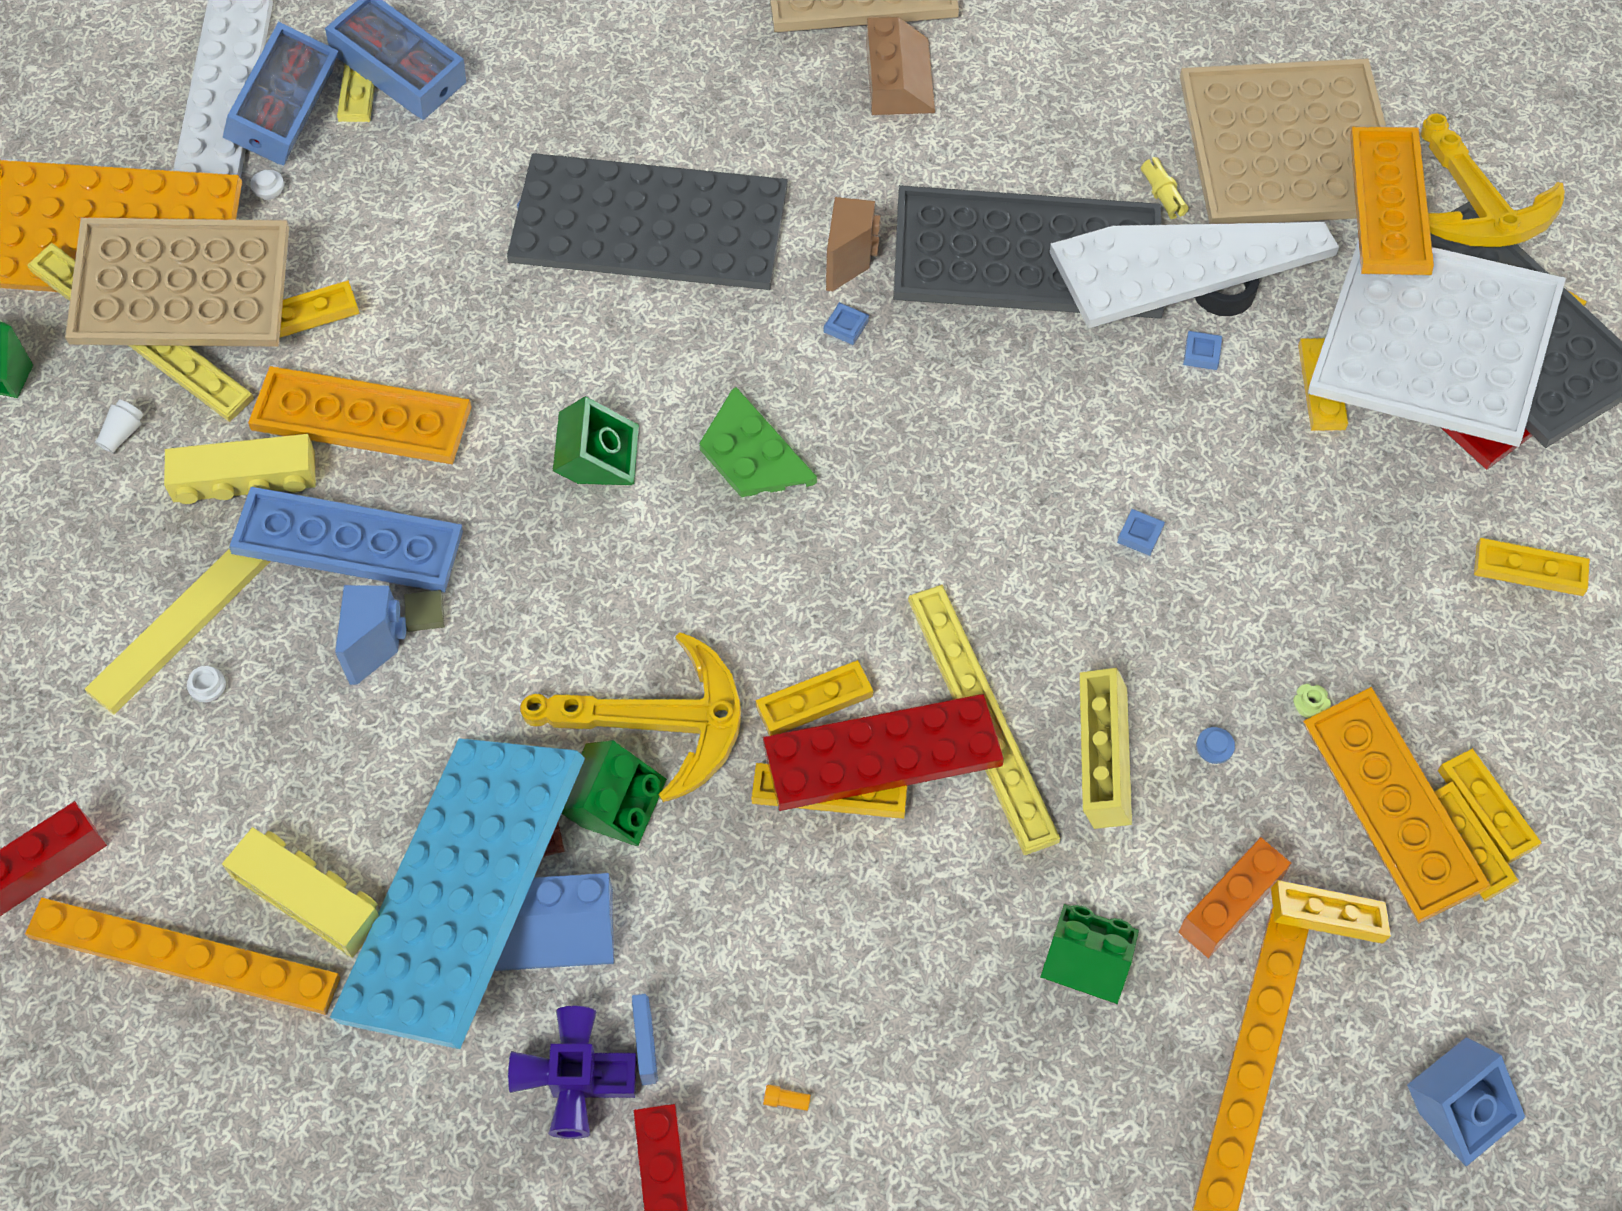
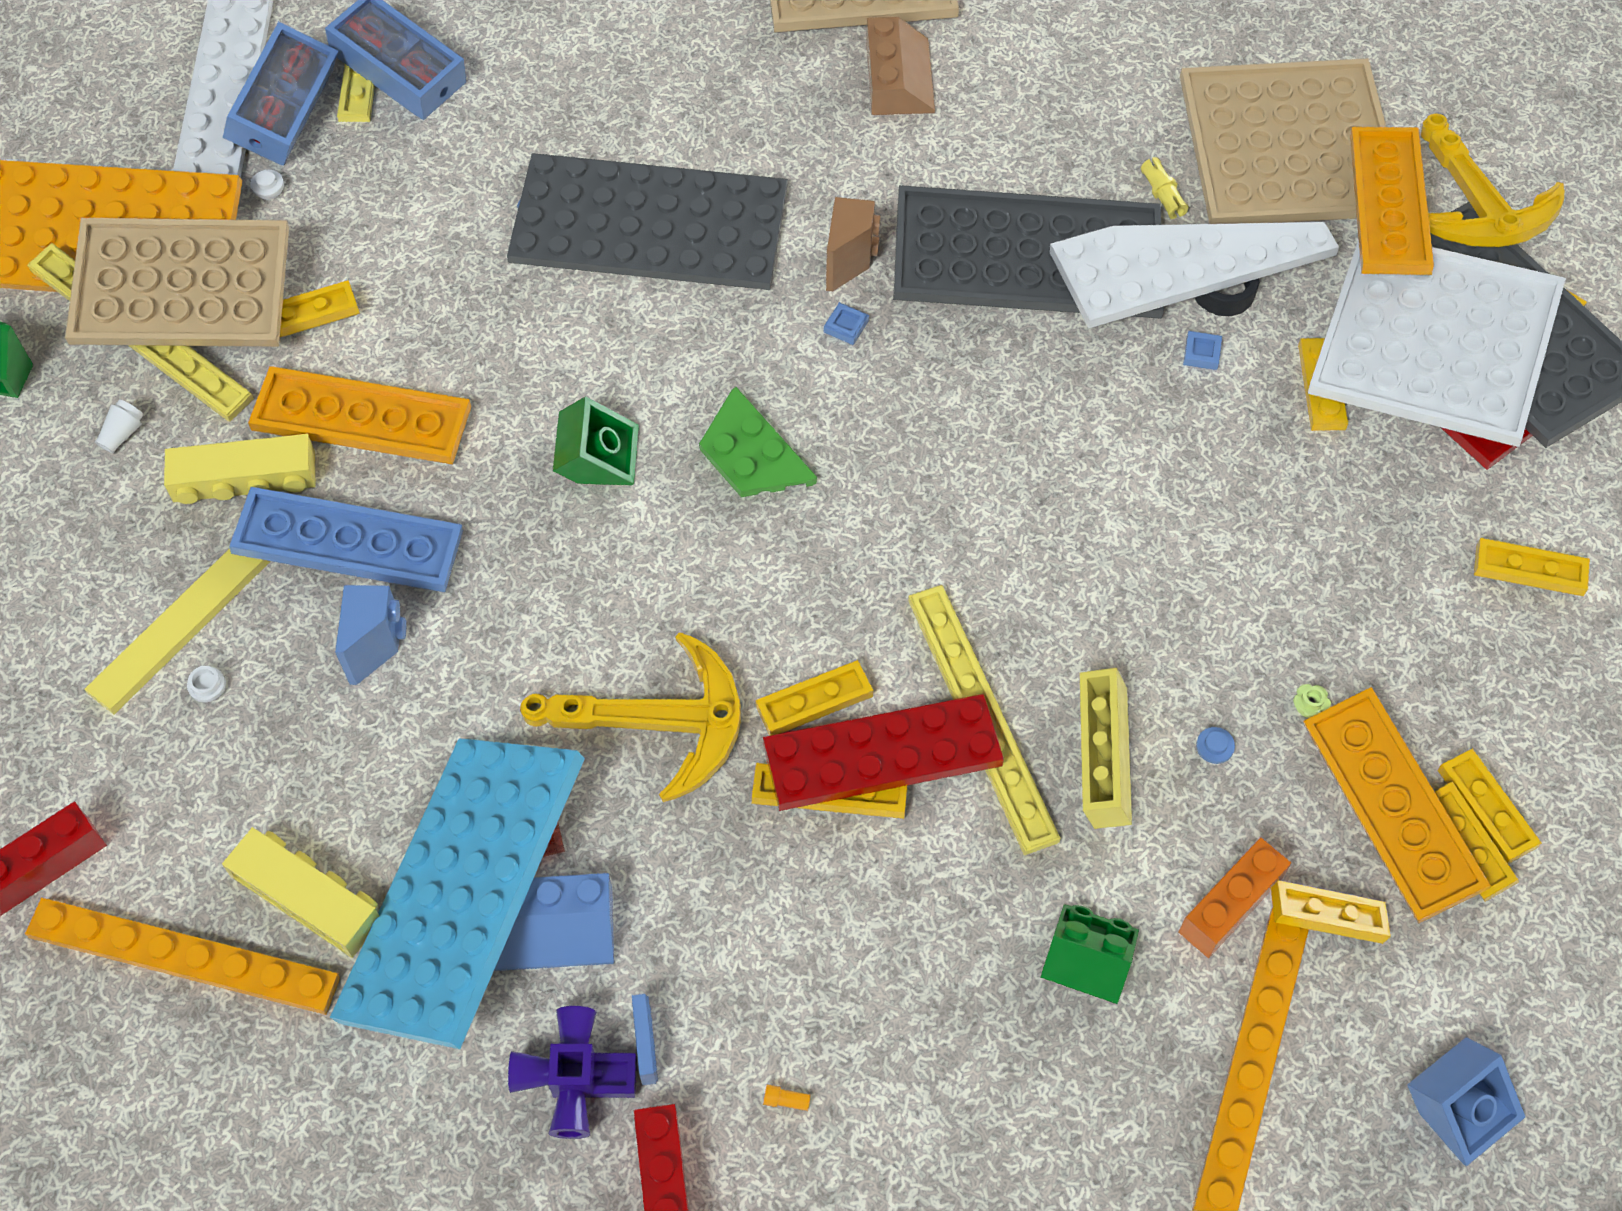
olive tile [404,590,445,632] -> none
green slope [561,740,667,846] -> none
medium blue tile [1117,509,1165,556] -> none

